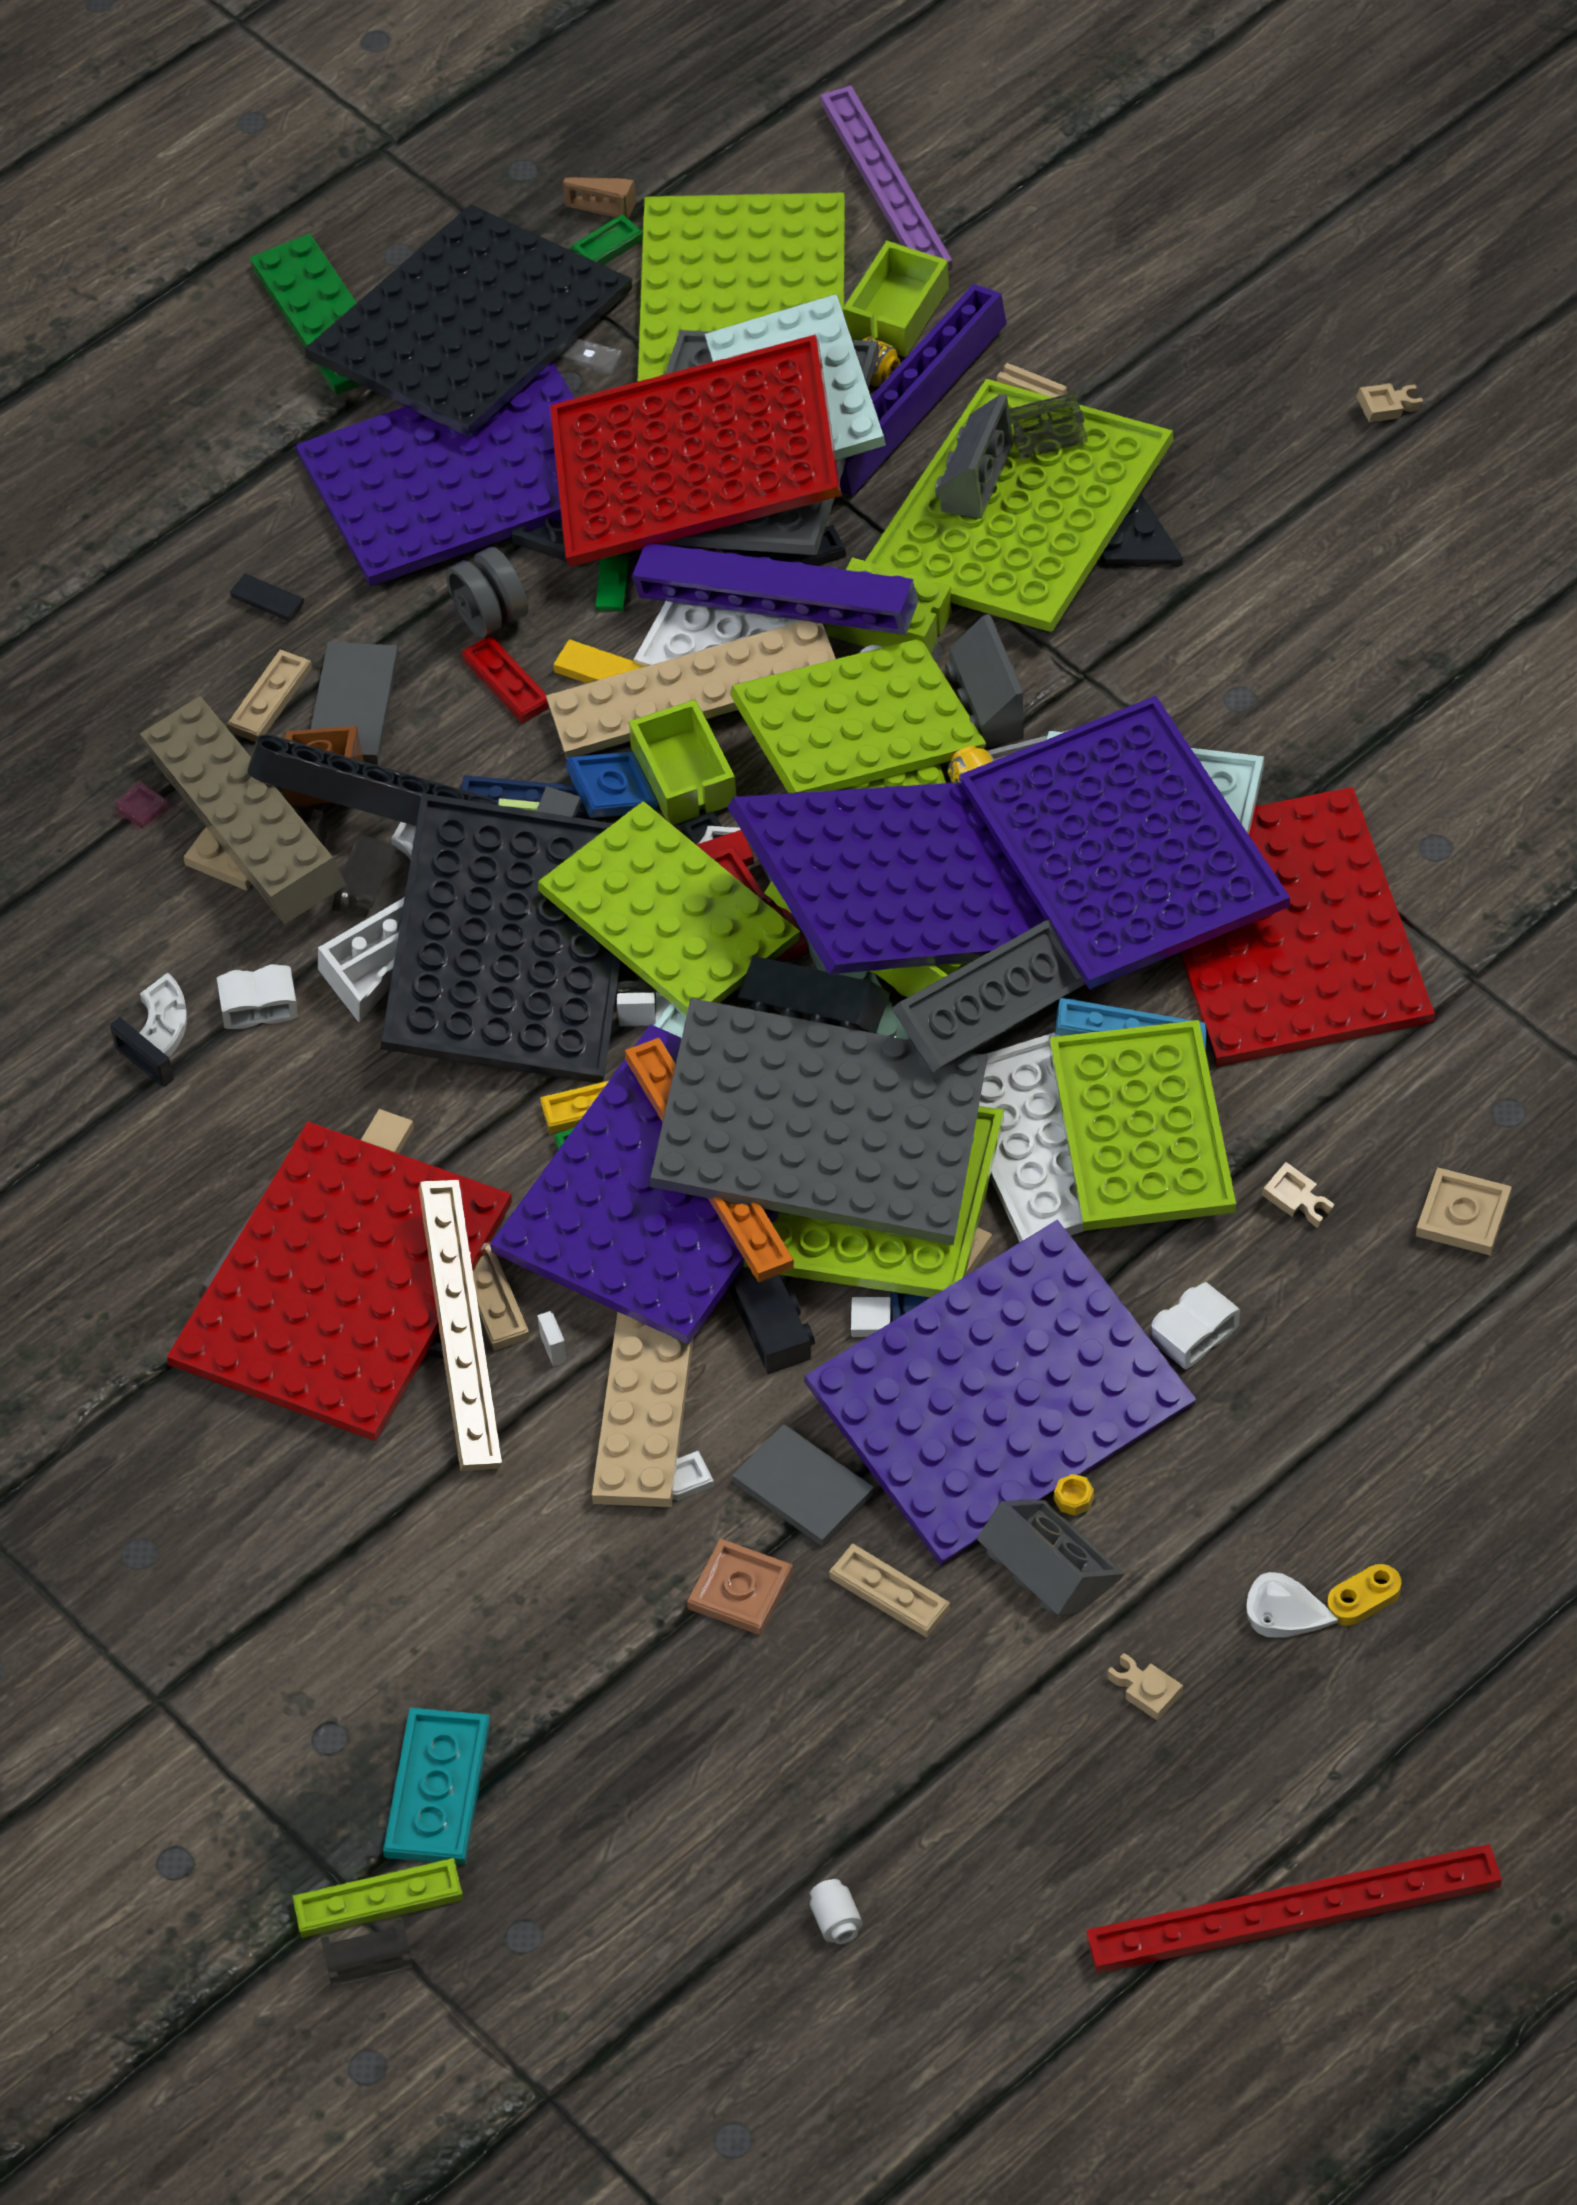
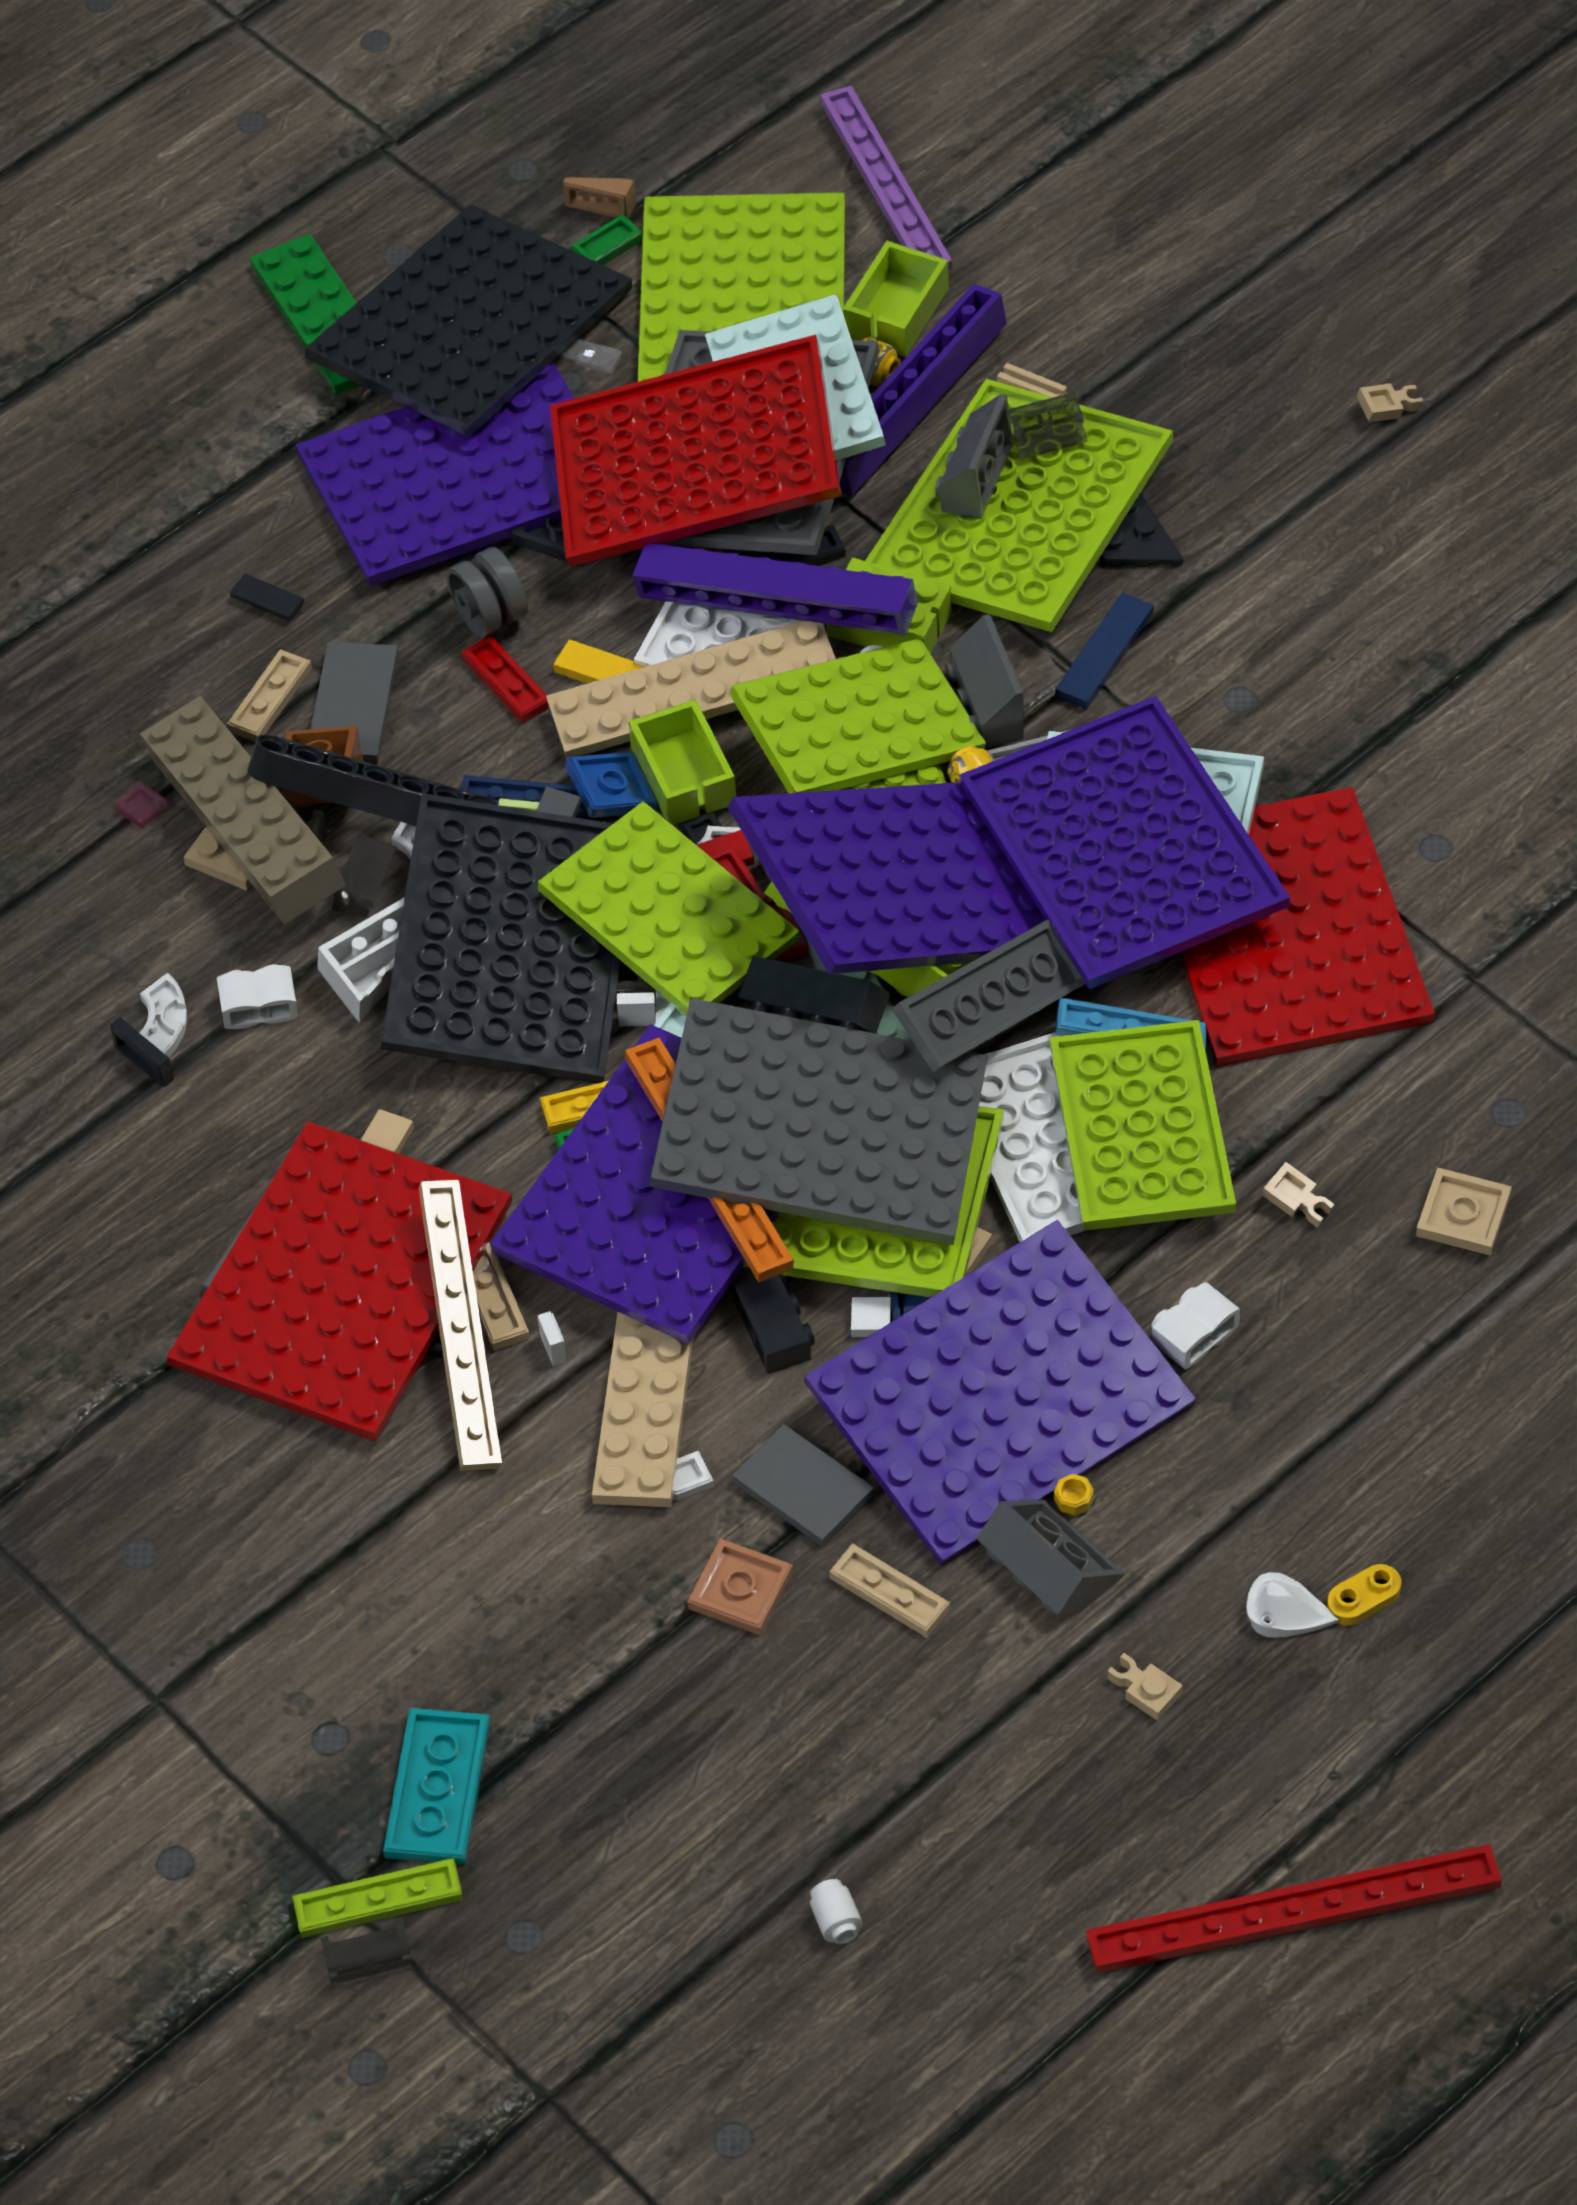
green piece [596,554,629,612] -> none
none -> dark blue tile [1055,592,1154,709]

